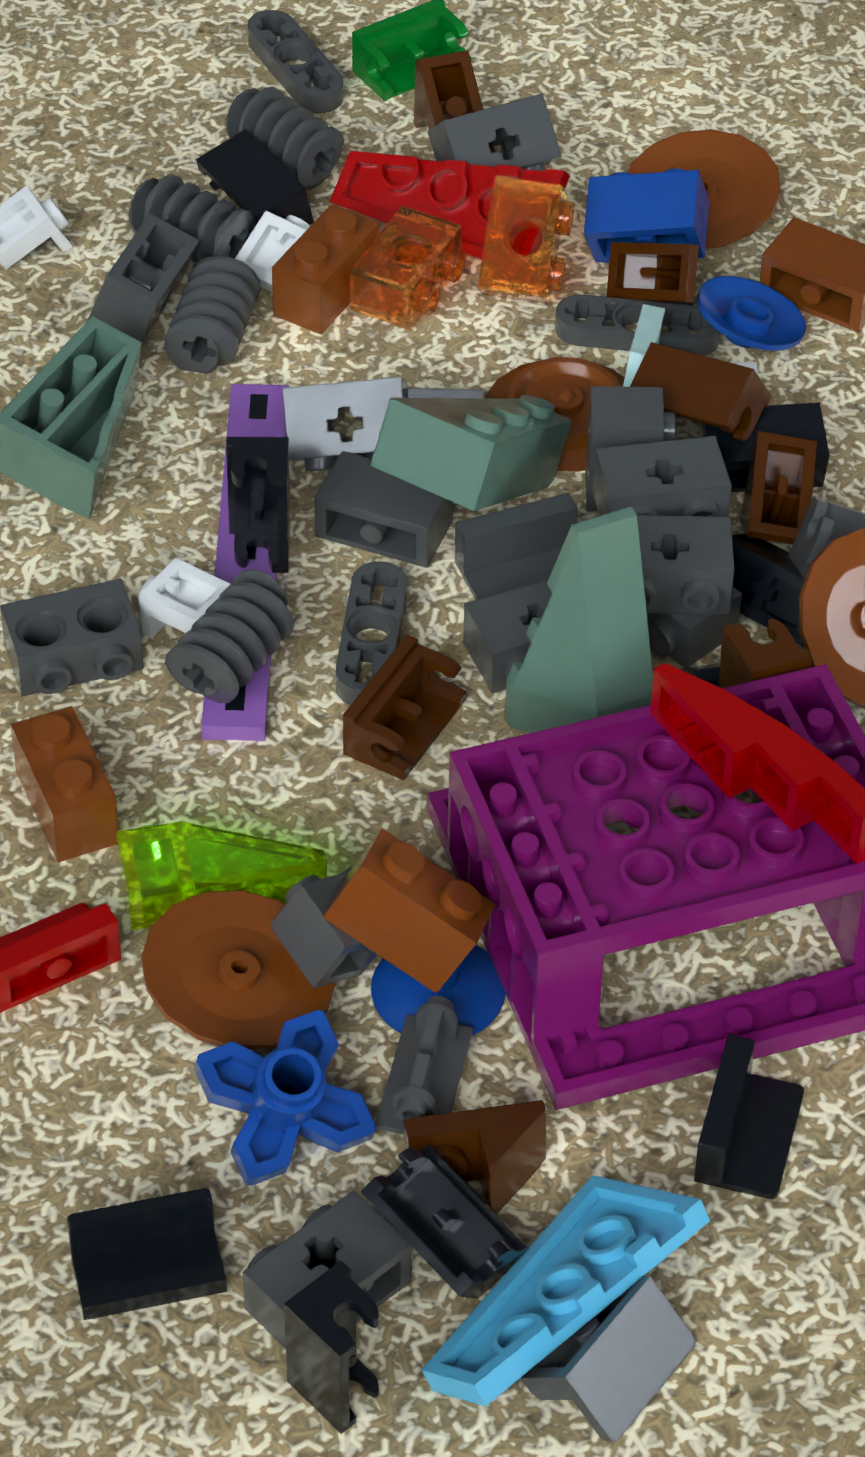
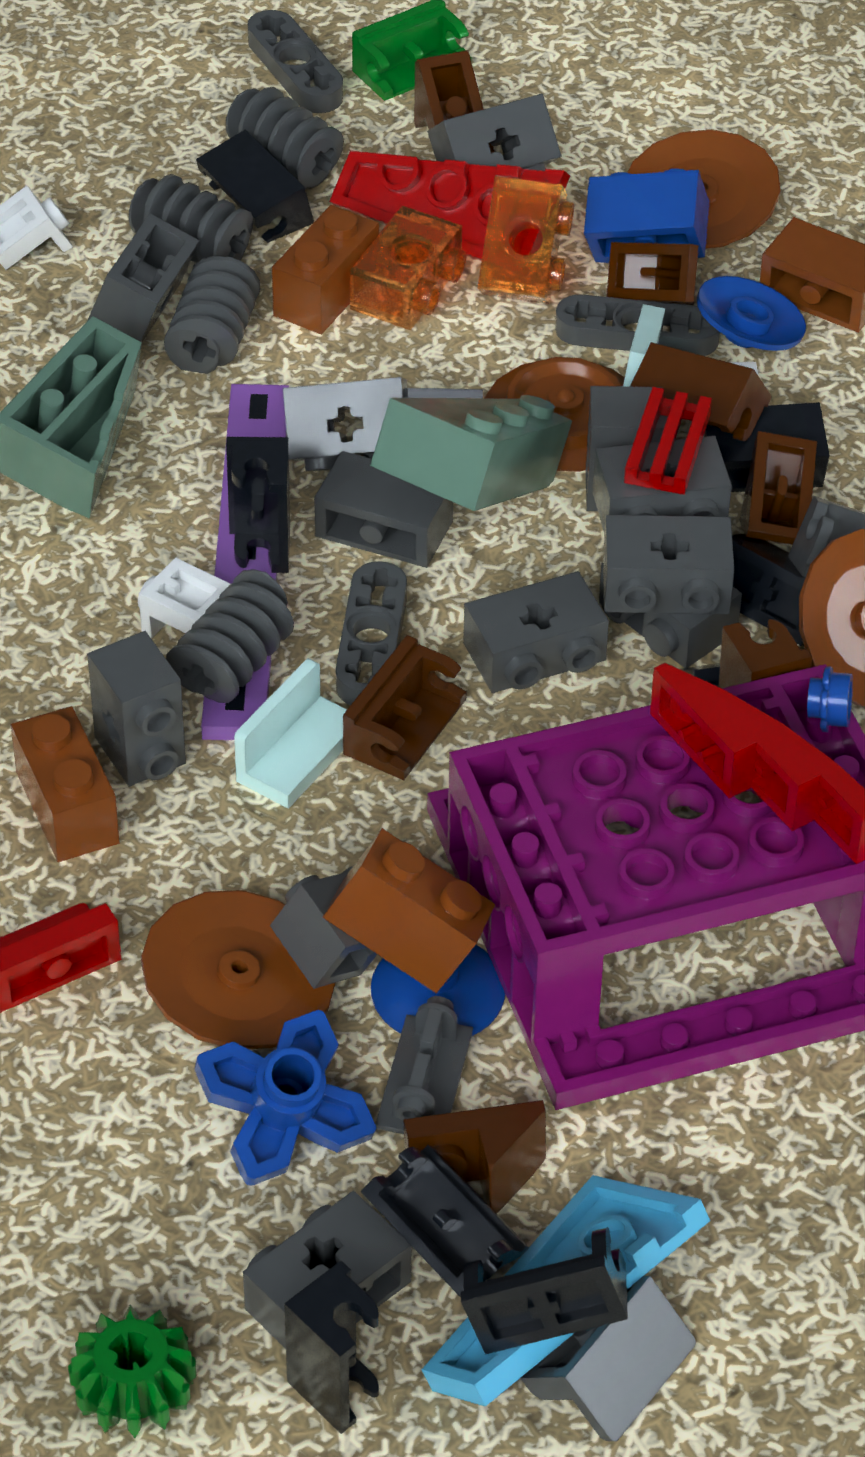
dark grey brick [0,579,143,697] -> none
black panel [67,1188,227,1320] -> none
clear neon green slope [116,821,327,931] -> none
white bracket [235,211,310,292] -> none
dark grey panel [455,493,578,600] -> none
sand green wedge [505,507,653,733] -> none
black panel [694,1034,804,1199] -> none
none -> green gear [68,1305,197,1438]
none -> dark grey brick [87,631,186,787]
none -> light aqua panel [234,658,347,809]
none -> black hinge [461,1227,628,1354]
none -> red tile [624,387,712,495]
none -> blue plate [807,666,853,733]

